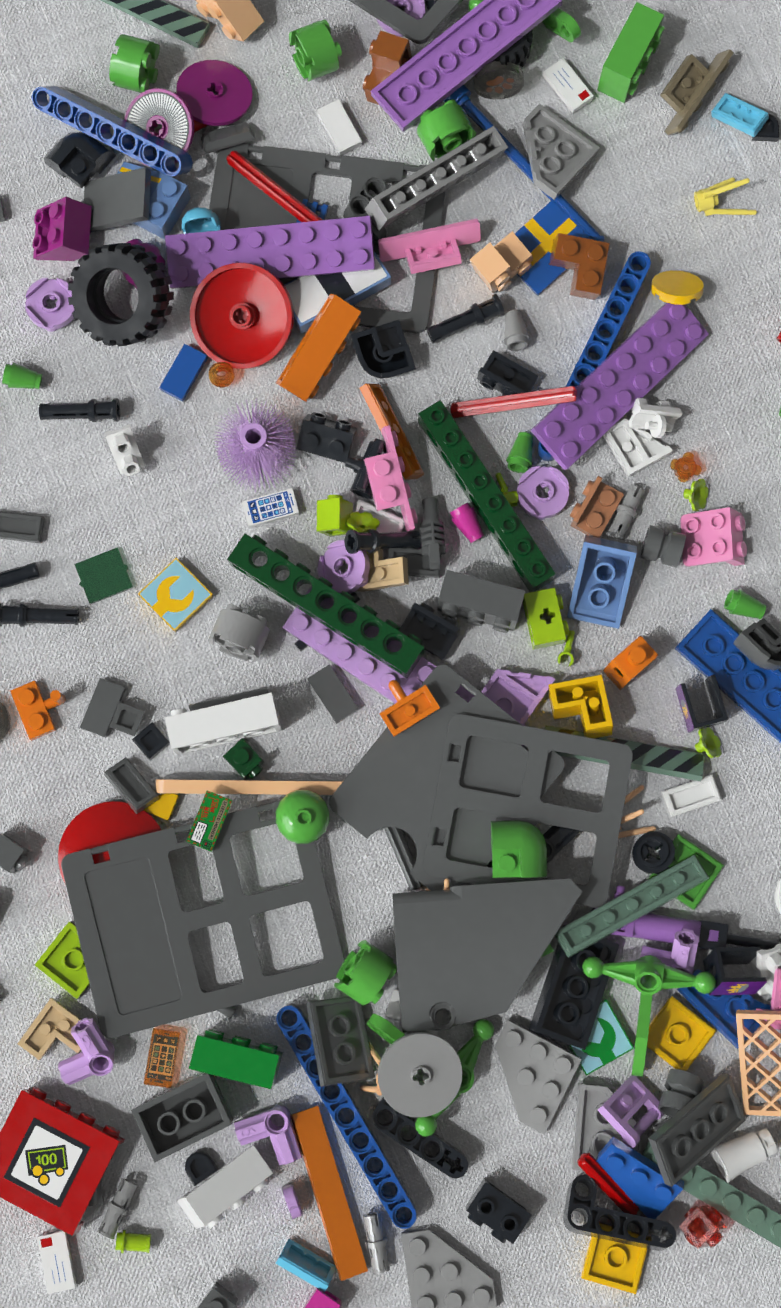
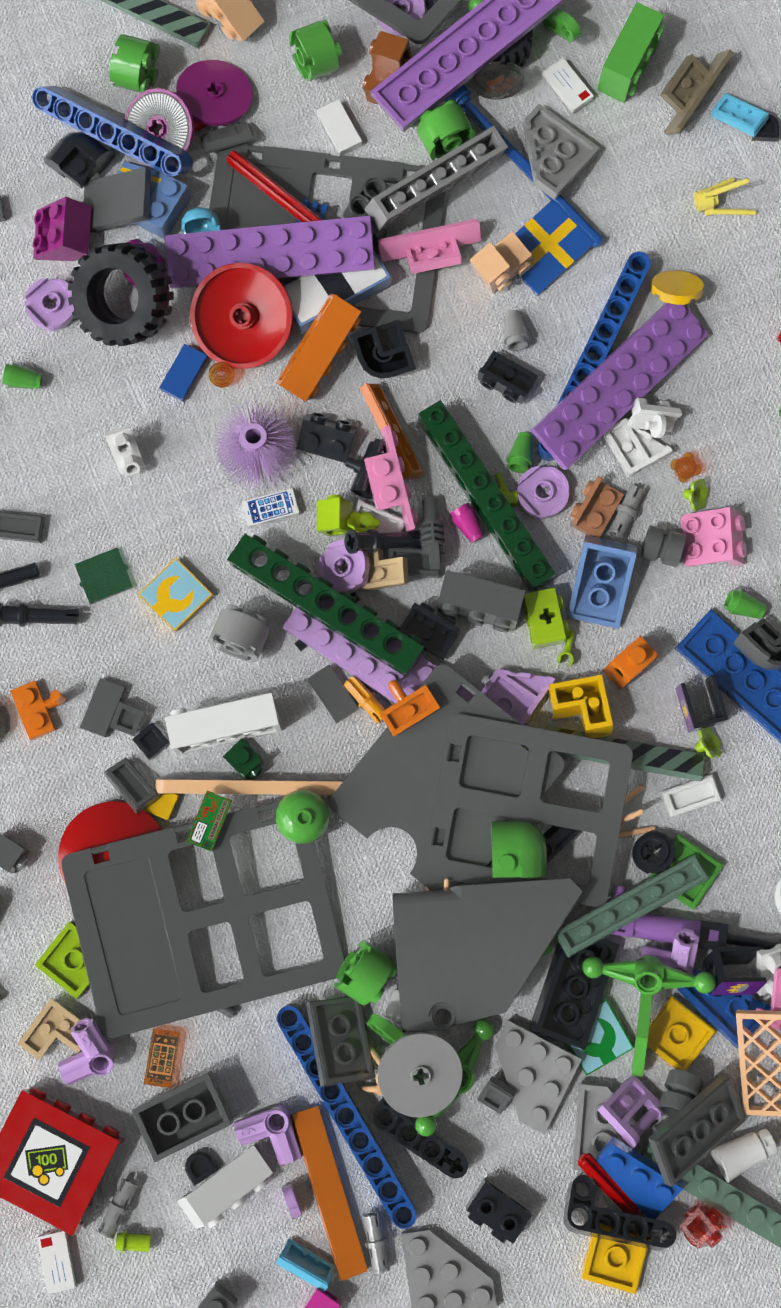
black pin [39,398,120,422] -> none
dark grey bar [189,687,269,711] -> none
green brick [189,1029,283,1089] -> none
dark grey axle [384,827,423,891] -> none
black pin [426,294,505,344] -> none
axle [450,386,577,418] -> none
dark orange brick [549,233,610,300] -> none
none -> light orange axle [344,676,386,724]
none -> dark grey tile [477,1076,515,1115]

